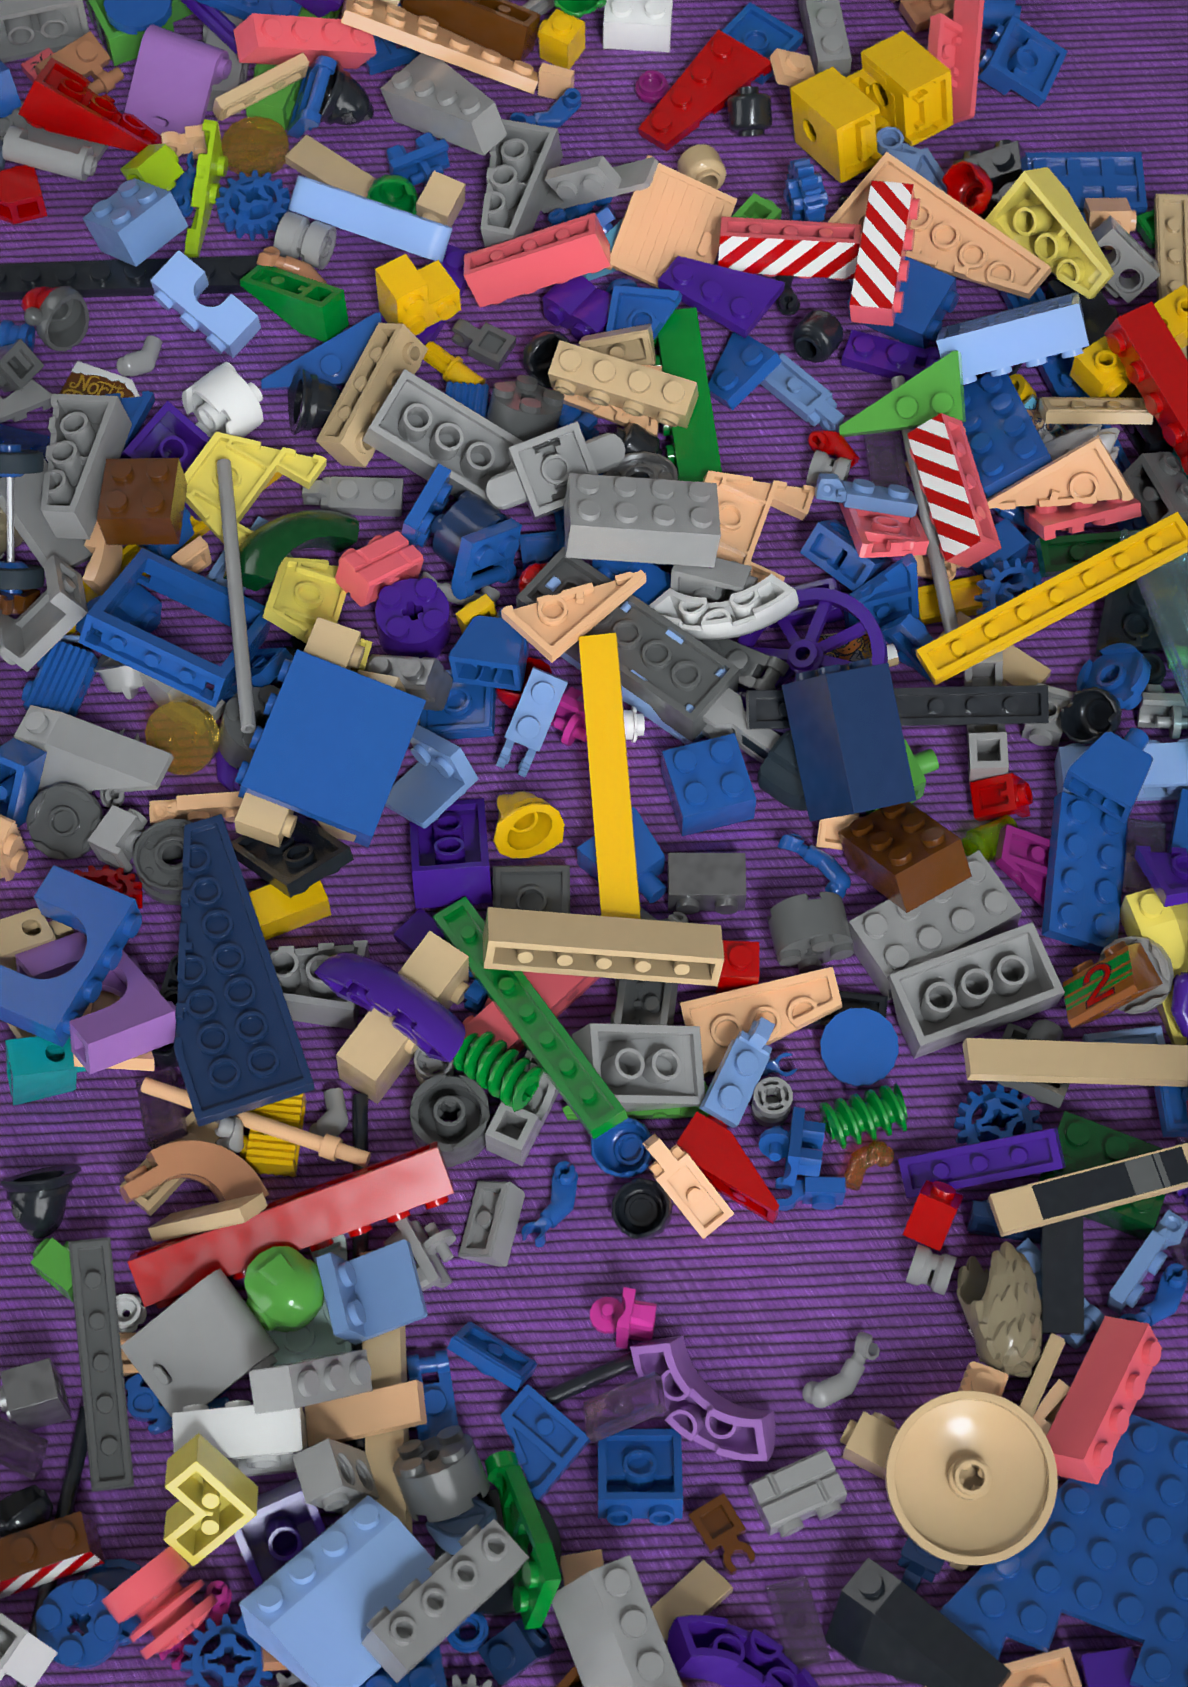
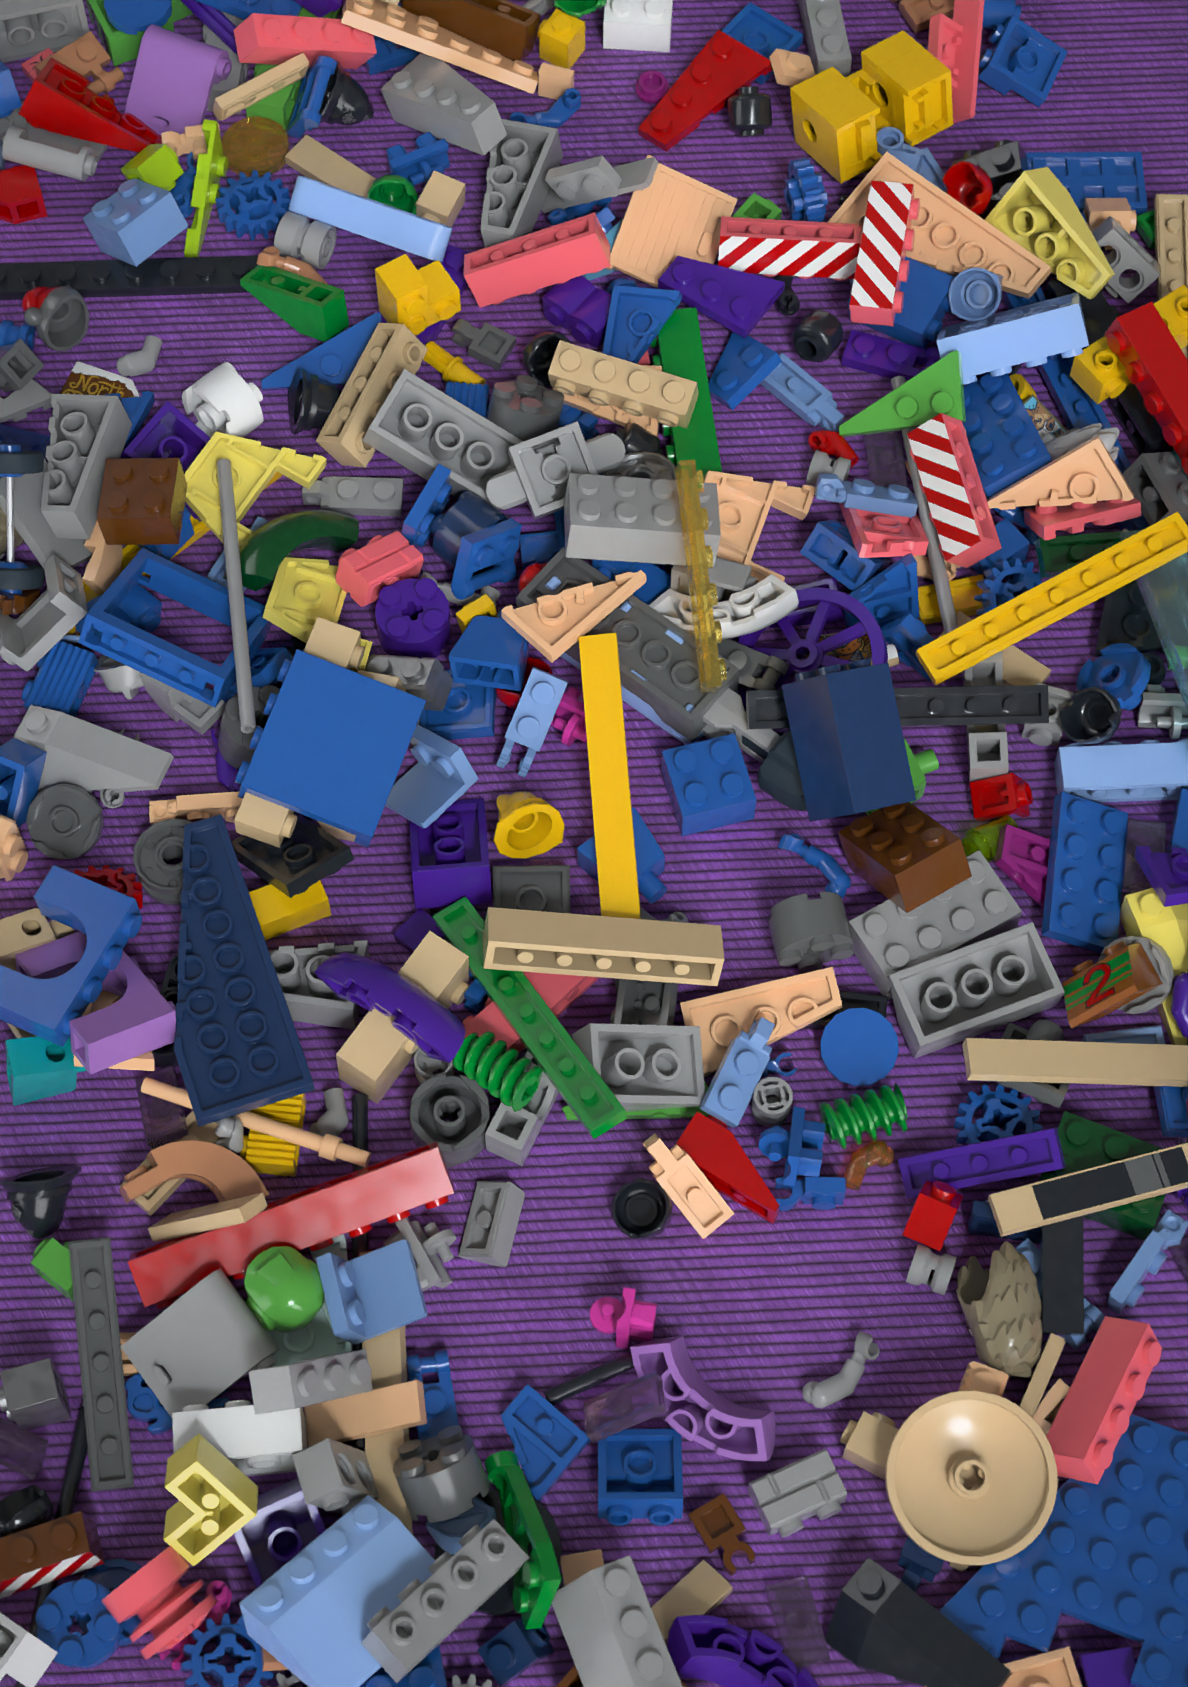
light grey brick [87,805,148,874] -> none
white plate [116,1294,147,1332] -> none
clear yellow tile [145,700,220,775] -> none
light blue arch [150,250,261,358] -> none
light nougat tile [171,536,212,574] -> none
blue plate [447,1322,538,1392] -> none
blue plate [447,1611,489,1654] -> none
blue arm [521,1161,578,1247] -> none
tan slope [579,324,656,365] -> none
blue hair [591,1117,653,1178] -> none
white plate [624,706,645,743] -> none
flat silver brick [667,853,746,915] -> none
tan head [677,144,726,190] -> none
red brick [716,940,760,994] -> none
light nougat tile [816,813,859,850] -> none
tan tile [1038,397,1154,425] -> none
blue torso [1063,727,1153,824] -> none
blue arm [1120,1263,1188,1326] -> none
none -> clear yellow plate [675,460,727,693]
none -> medium blue hat [949,267,1003,322]

